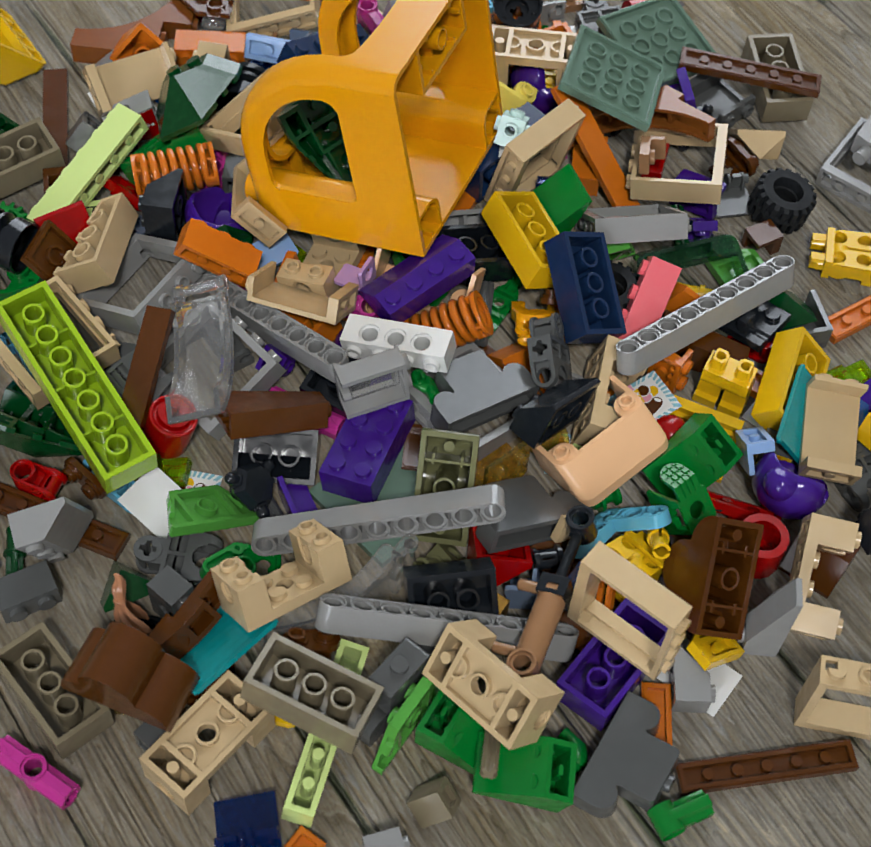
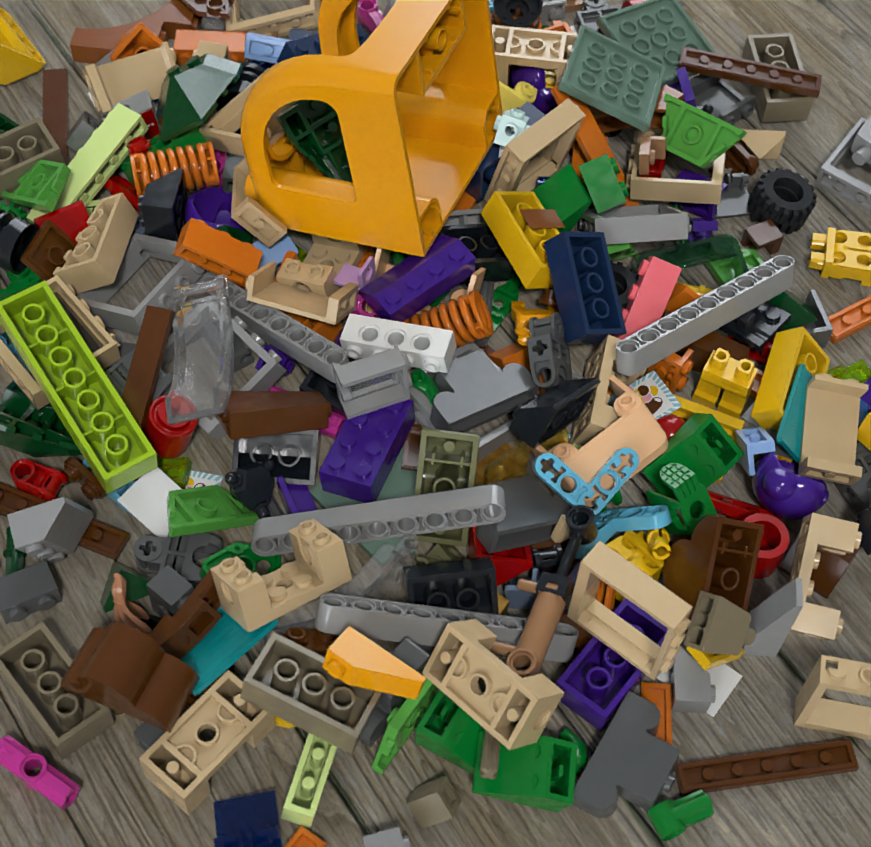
none -> bright green wing [0,159,71,212]
none -> red plate [126,135,151,157]
none -> light orange slope [322,626,426,700]
none -> dark orange sticker [520,209,565,229]
none -> medium azure beam [532,448,639,515]
none -> green slope [578,154,629,214]
none -> bright green wing [661,93,747,169]
none -> dark tan torso [683,590,756,655]

